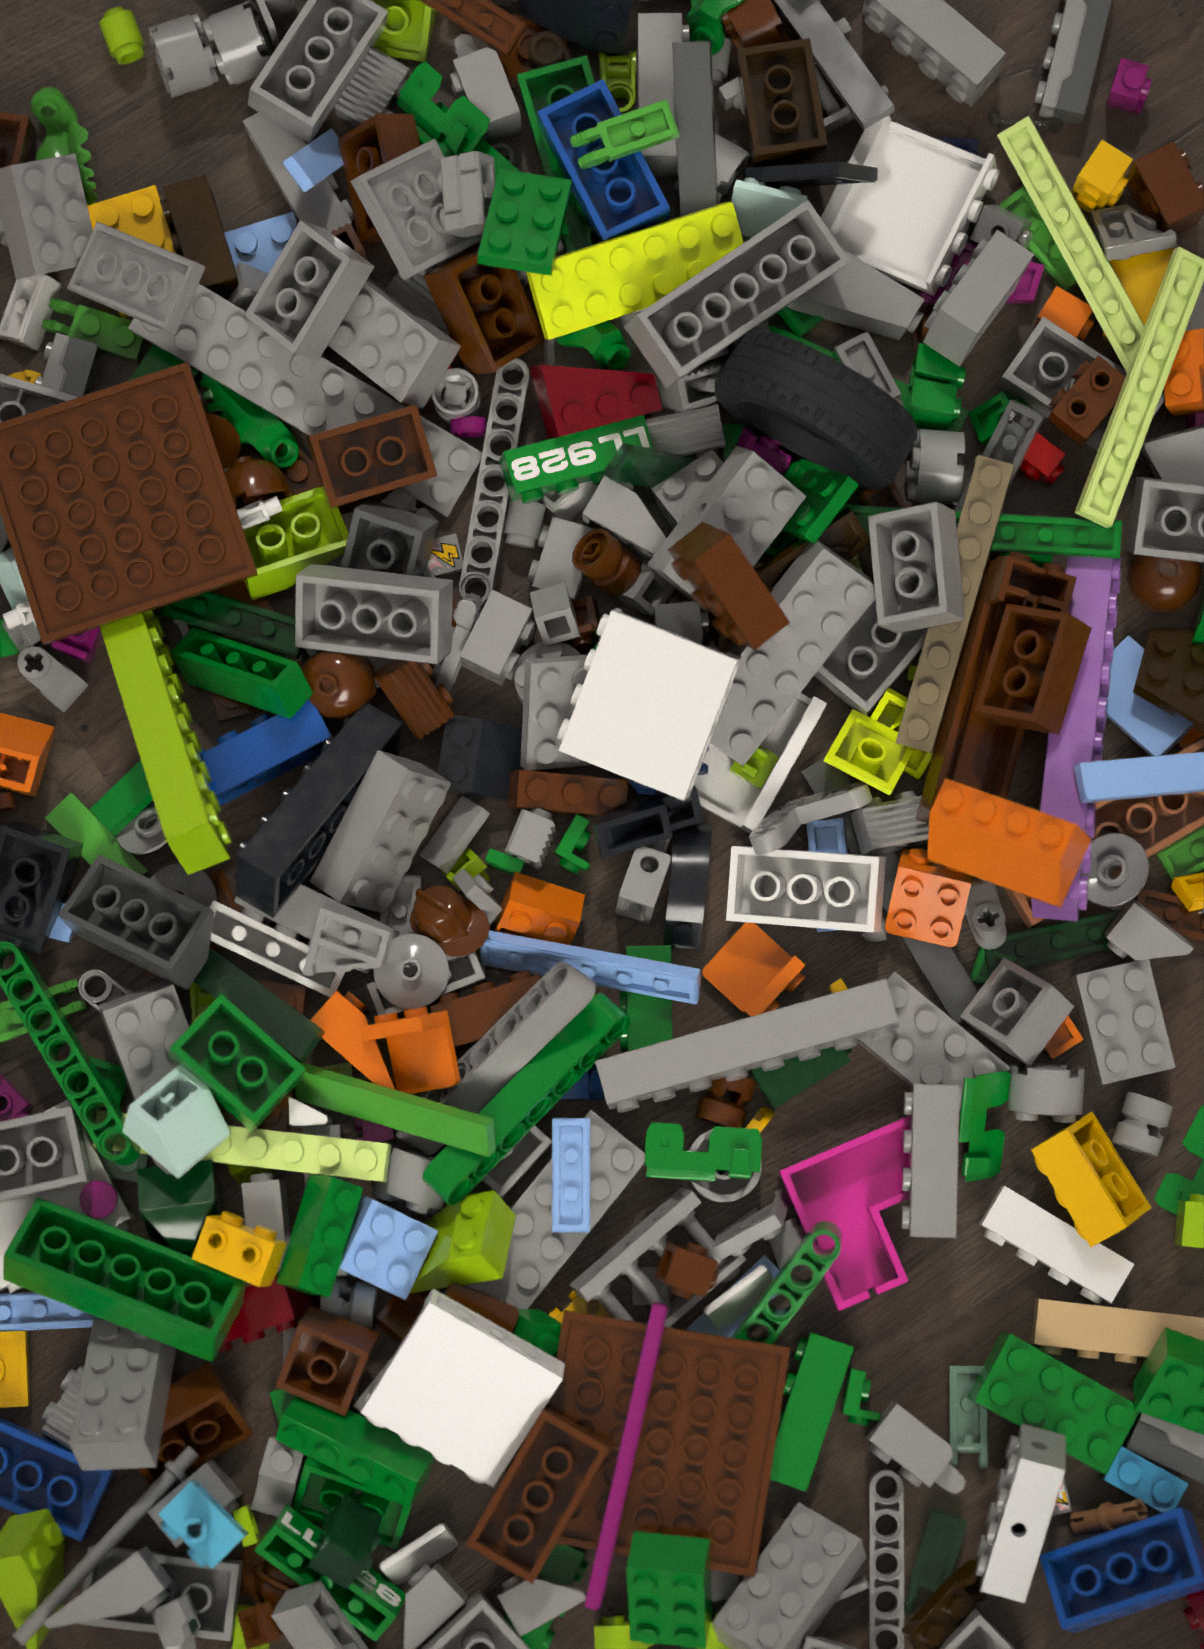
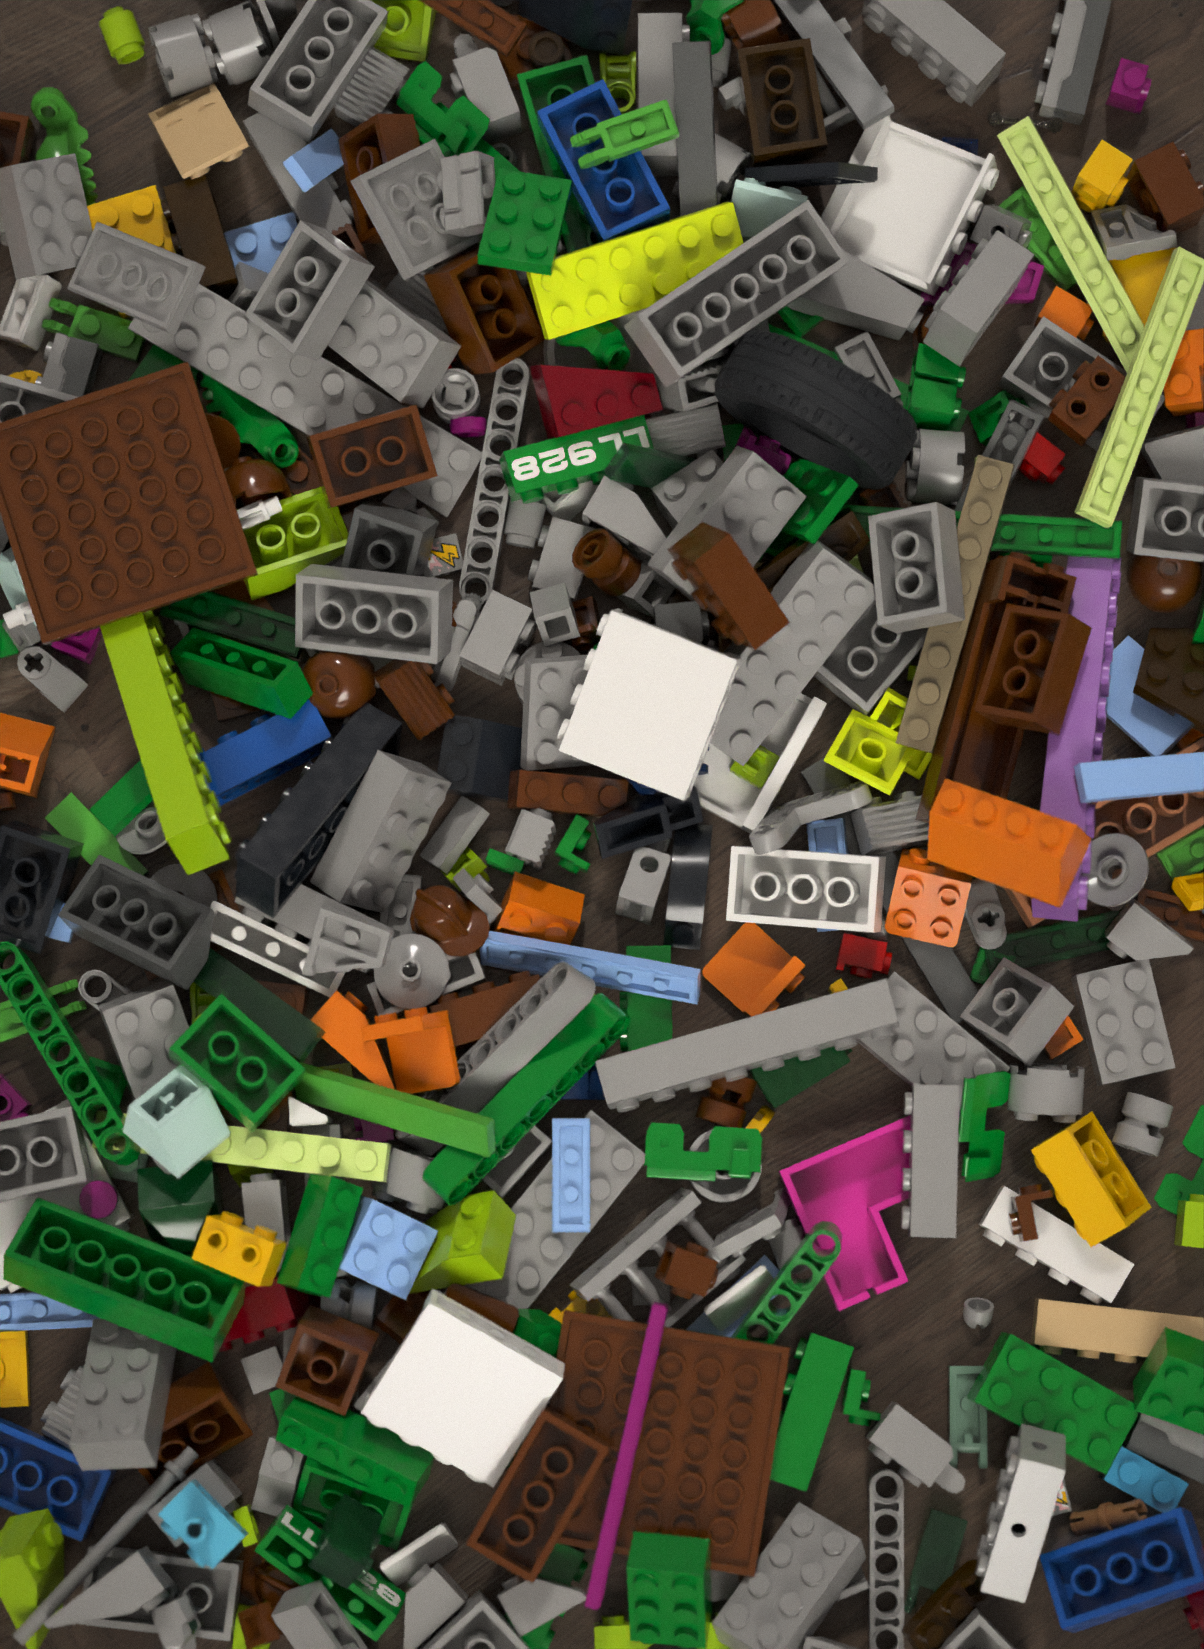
none -> tan slope [148,83,249,179]
none -> light grey tile [240,1346,283,1395]
none -> red brick [834,933,892,979]
none -> light grey hinge [963,1297,994,1329]
none -> reddish brown bracket [1008,1184,1053,1242]

